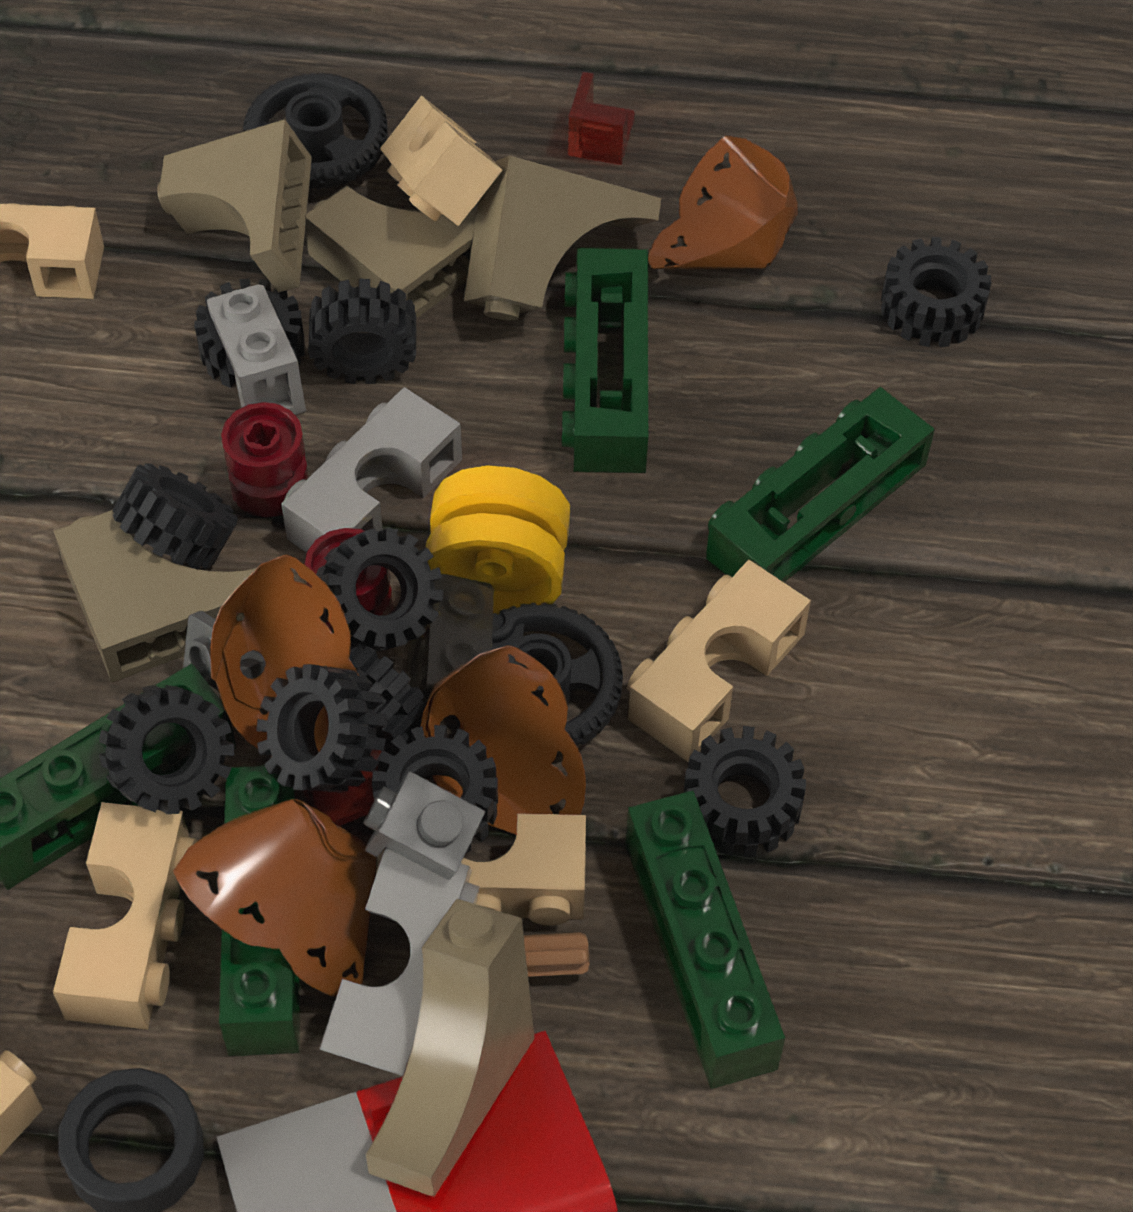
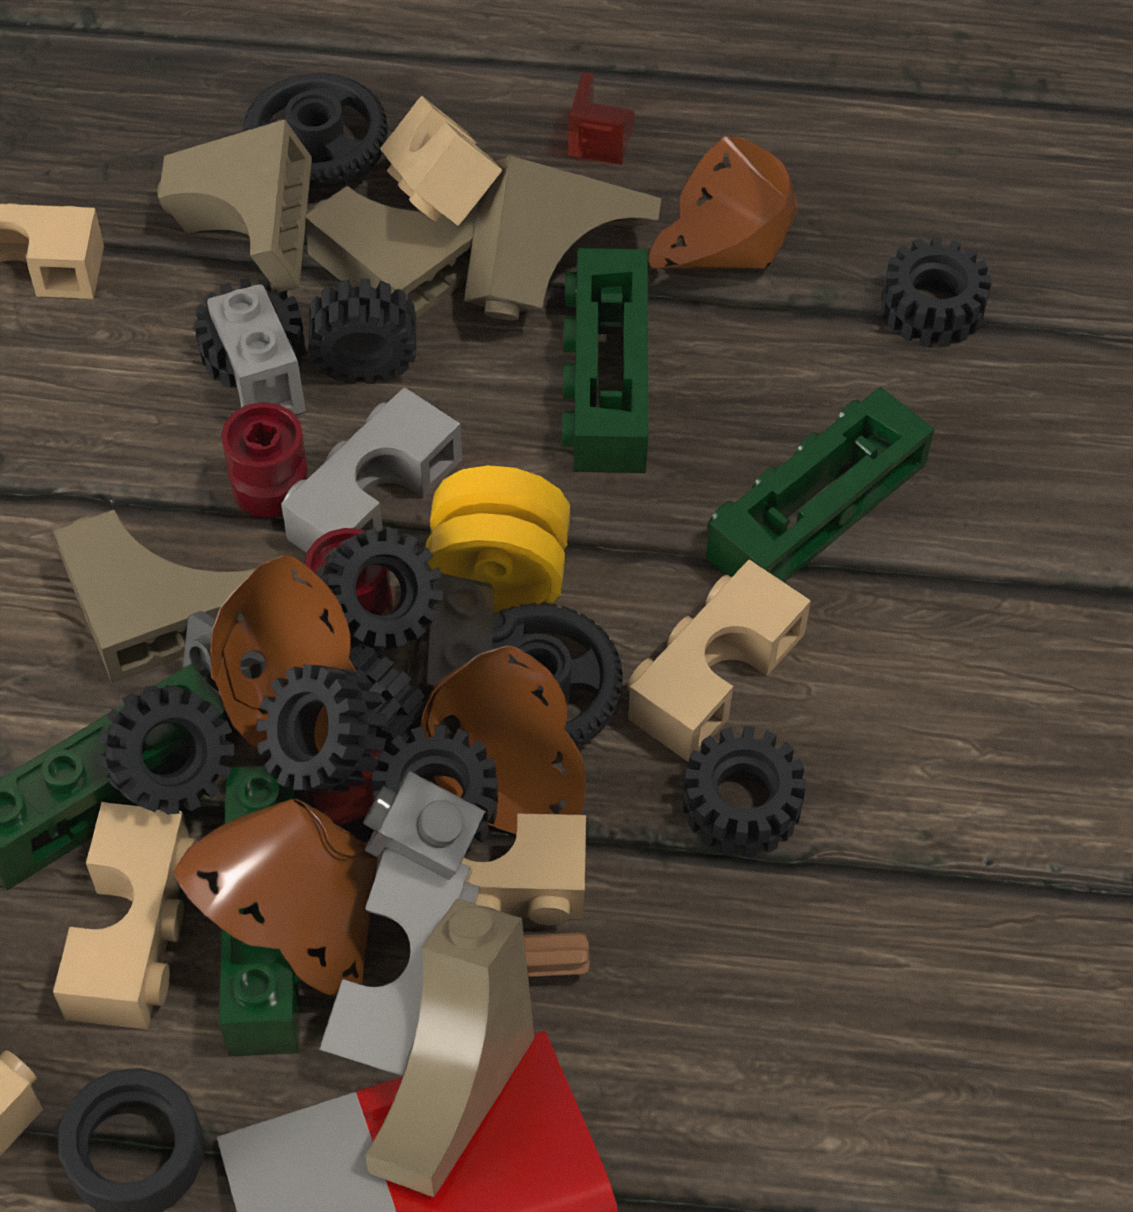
black tyre [112,463,238,569] -> none
dark green brick [625,790,785,1089] -> none

